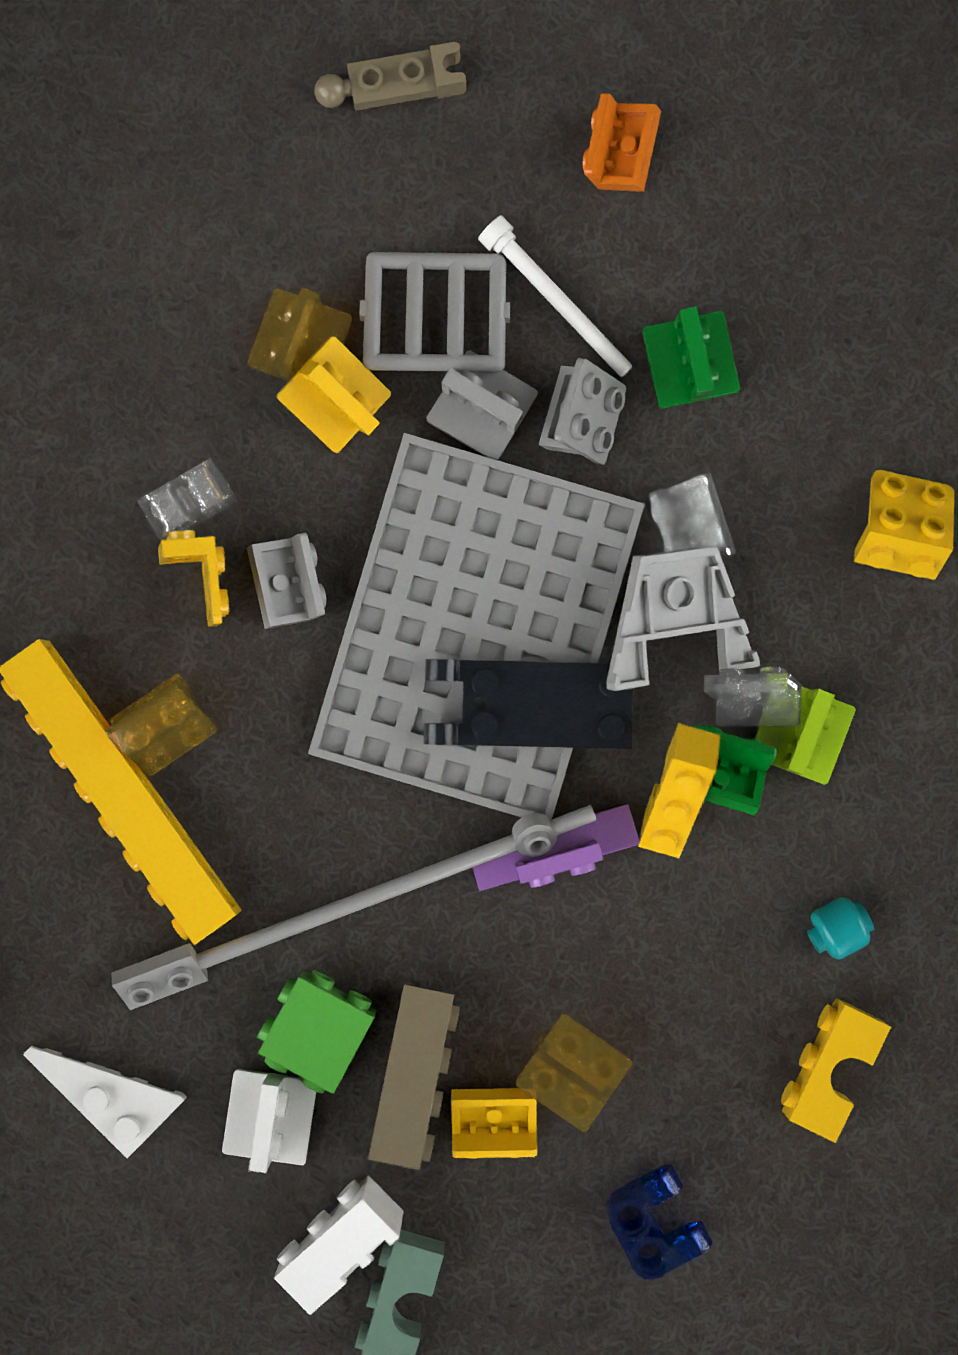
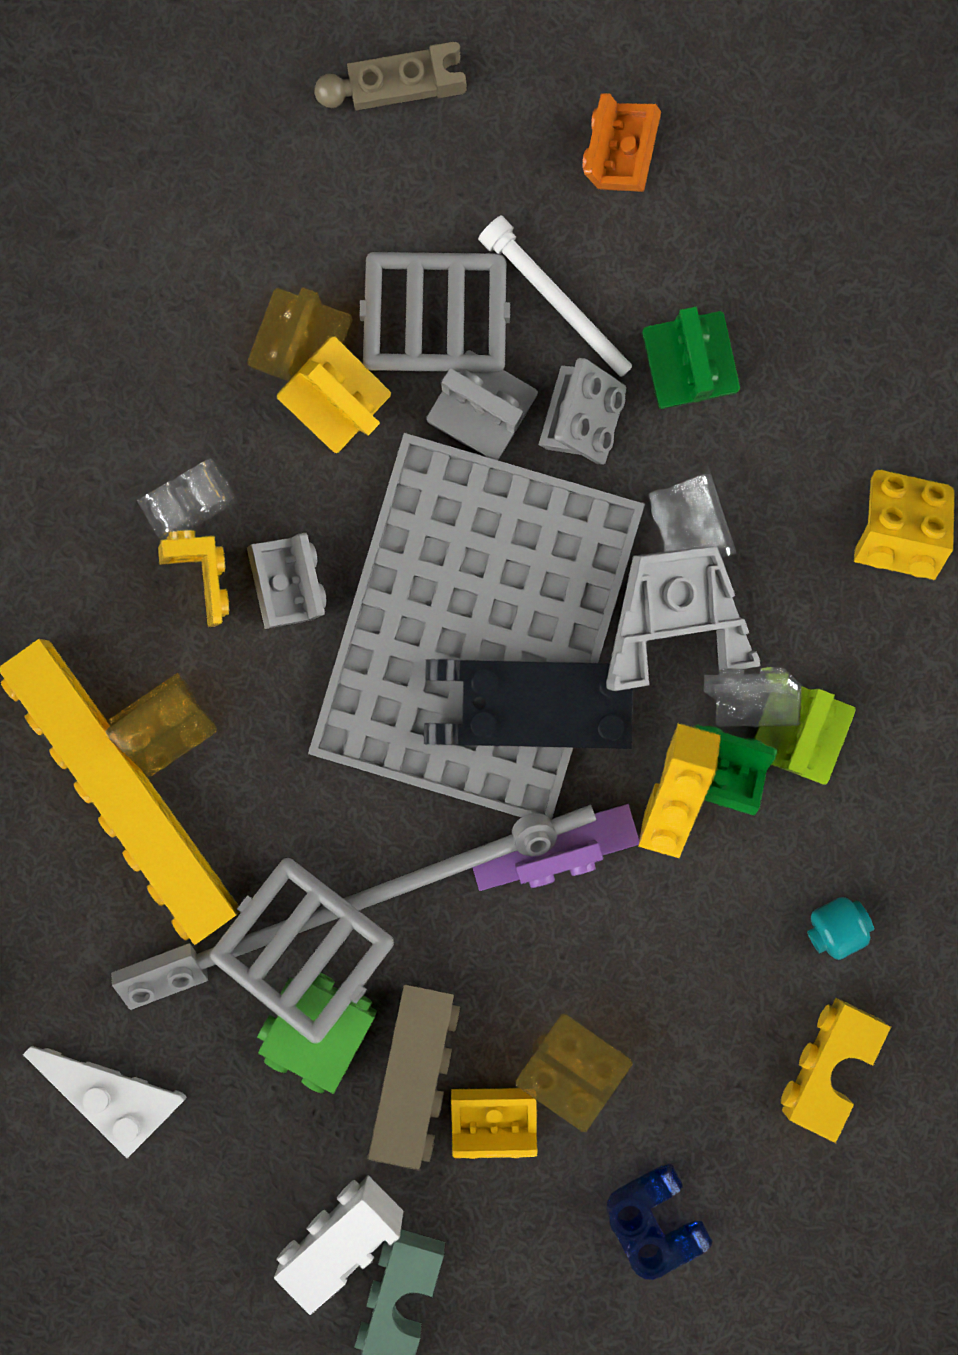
white bracket [222,1068,316,1173] -> none
none -> light grey bar [210,858,394,1043]

